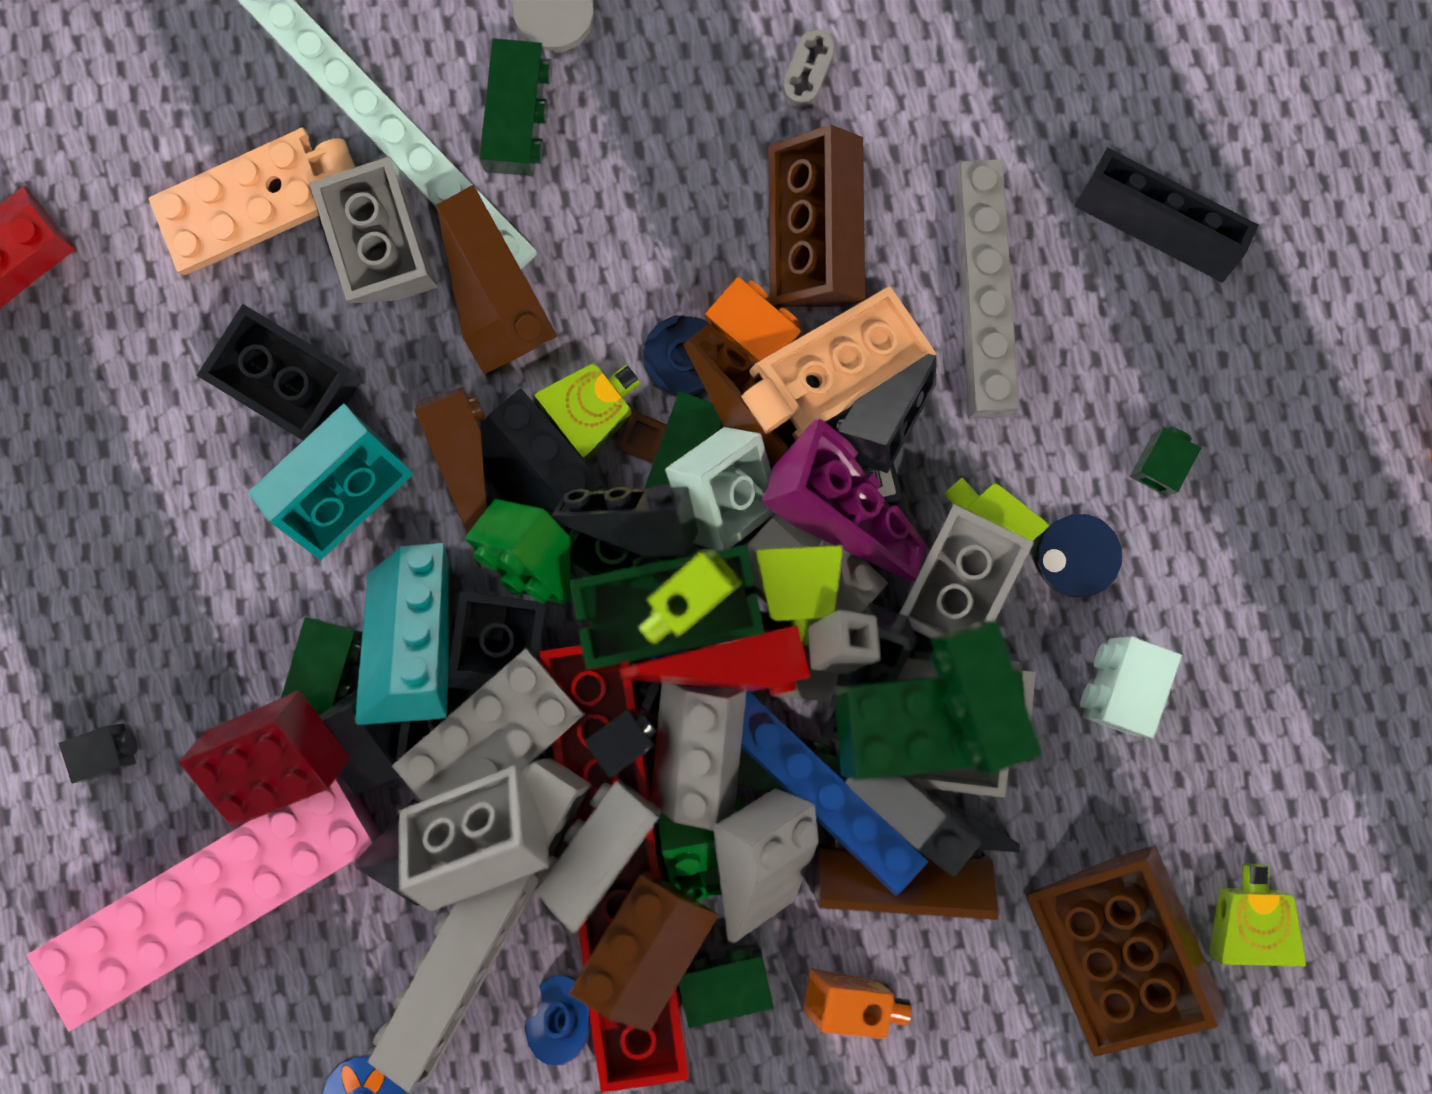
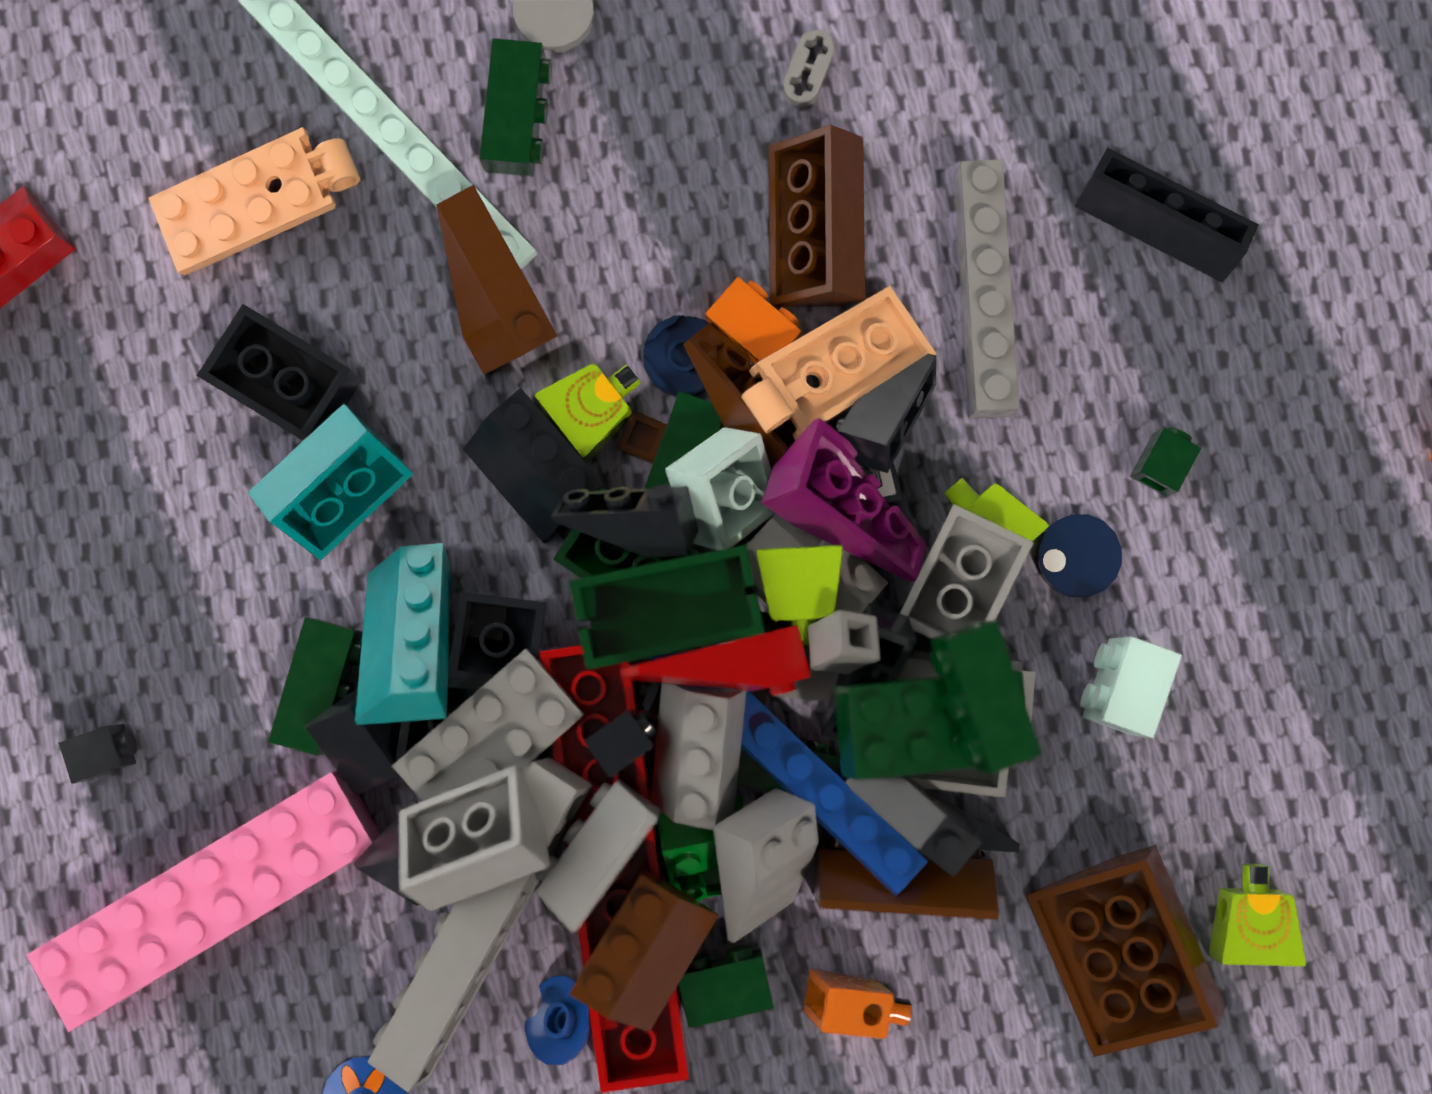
dark red brick [178,691,350,828] -> none
light grey slope [309,156,438,303] -> none
reddish brown wedge [414,387,487,568] -> none
green slope [464,499,570,605] -> none
lime torso [637,549,742,644] -> none

